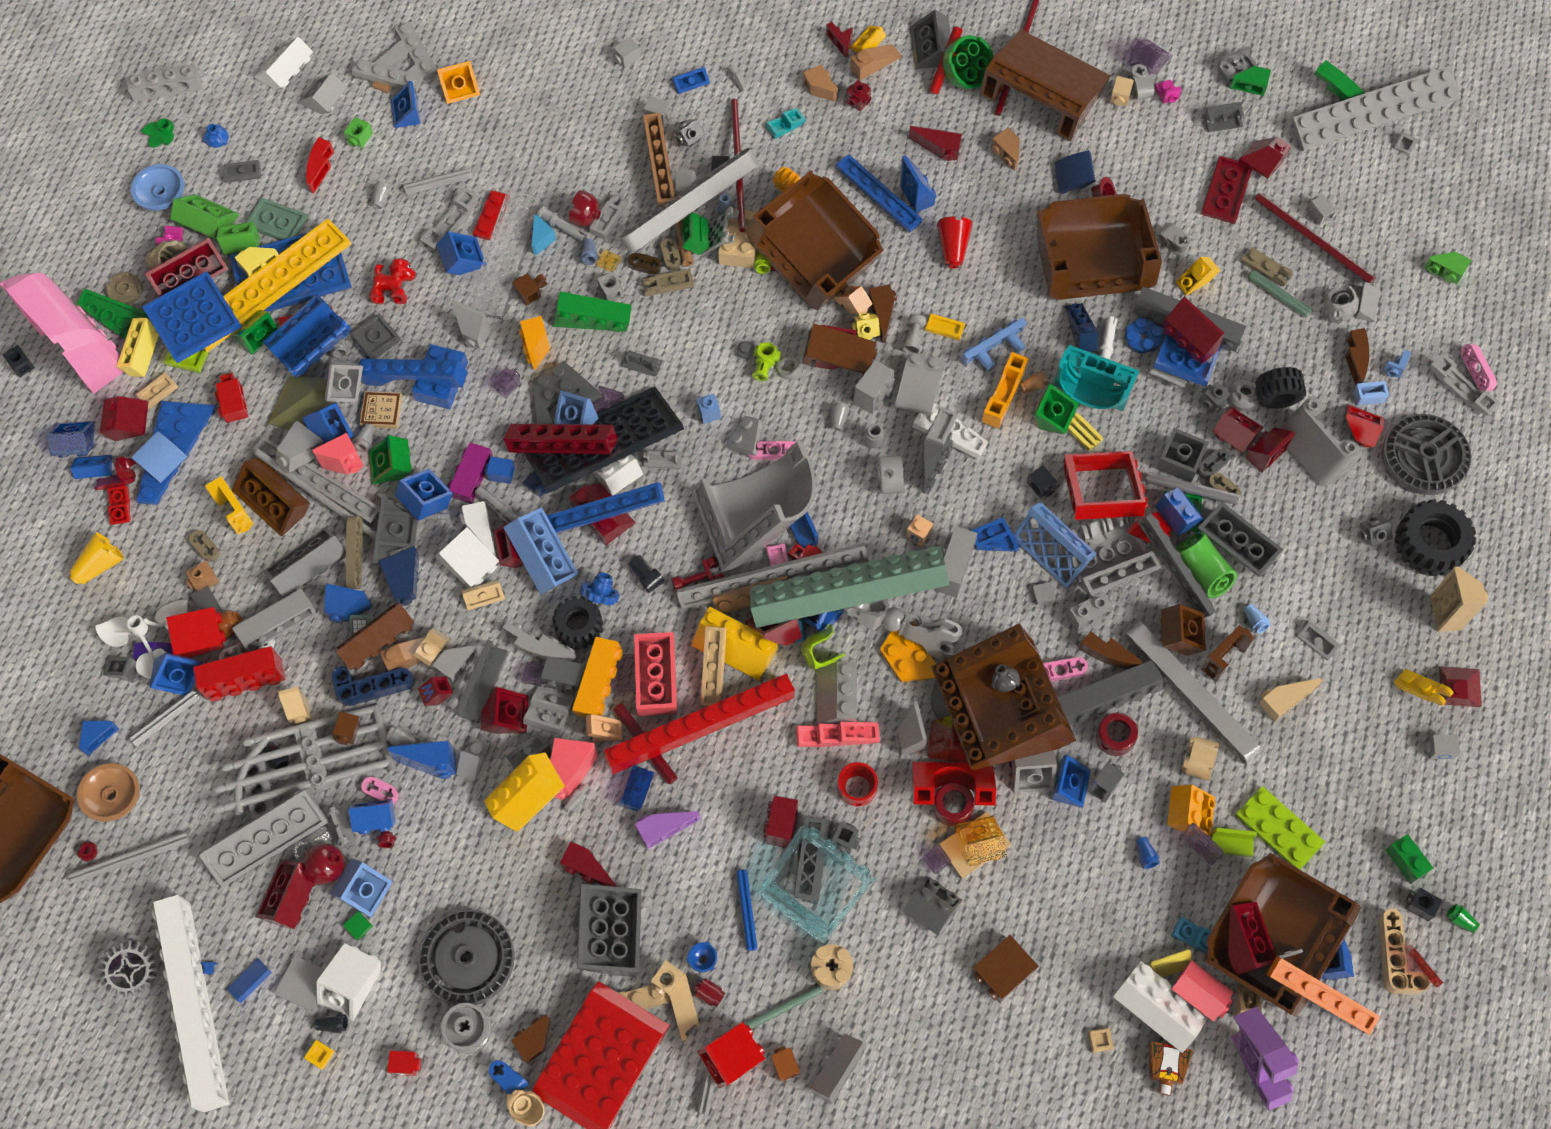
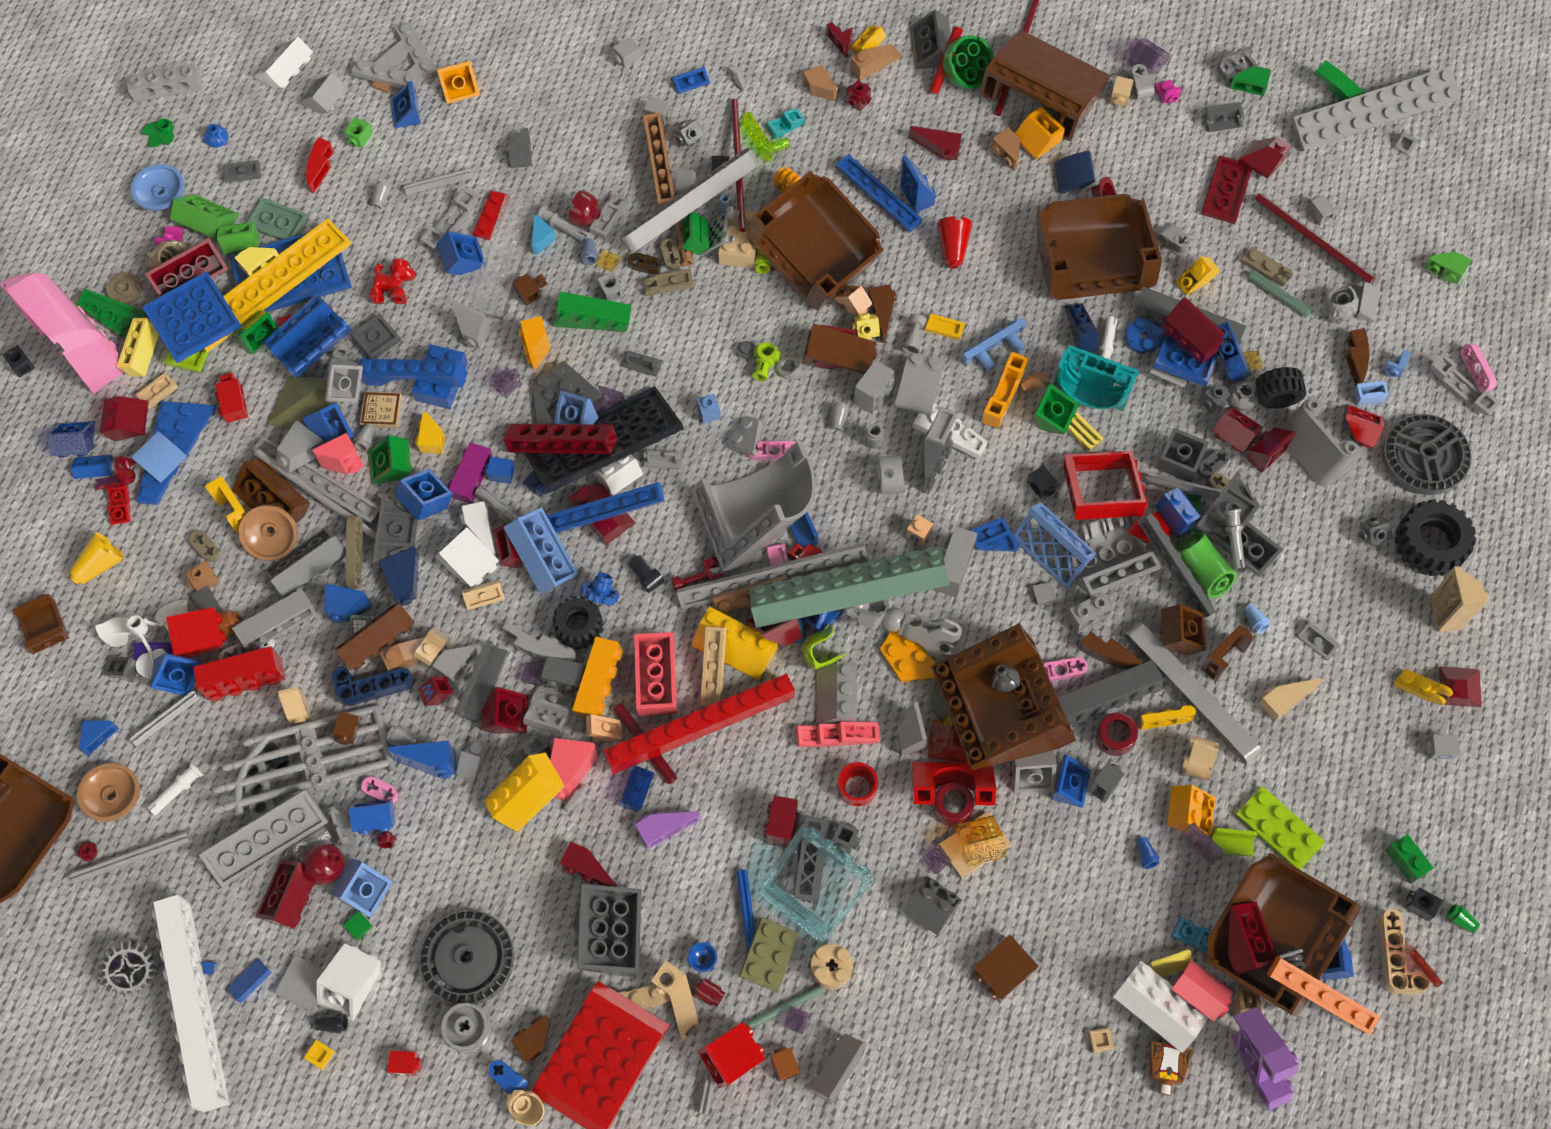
none -> reddish brown panel [12,594,70,654]
none -> white pin [147,763,204,816]
none -> medium nougat dish [239,505,298,561]
none -> yellow slope [415,412,445,454]
none -> dark grey slope [506,128,533,168]
none -> olive plate [738,917,799,993]
none -> clear neon green piece [742,112,790,163]
none -> clear purple plate [783,1006,811,1035]
none -> light orange slope [1015,107,1065,160]
none -> yellow hinge [1138,705,1196,730]
none -> dark grey wing [1195,472,1260,535]
none -> blue slope [1217,321,1252,382]
none -> light grey pin [1223,508,1245,569]
none -> clear yellow tile [1243,350,1263,370]
none -> dark grey bush [1284,954,1305,970]

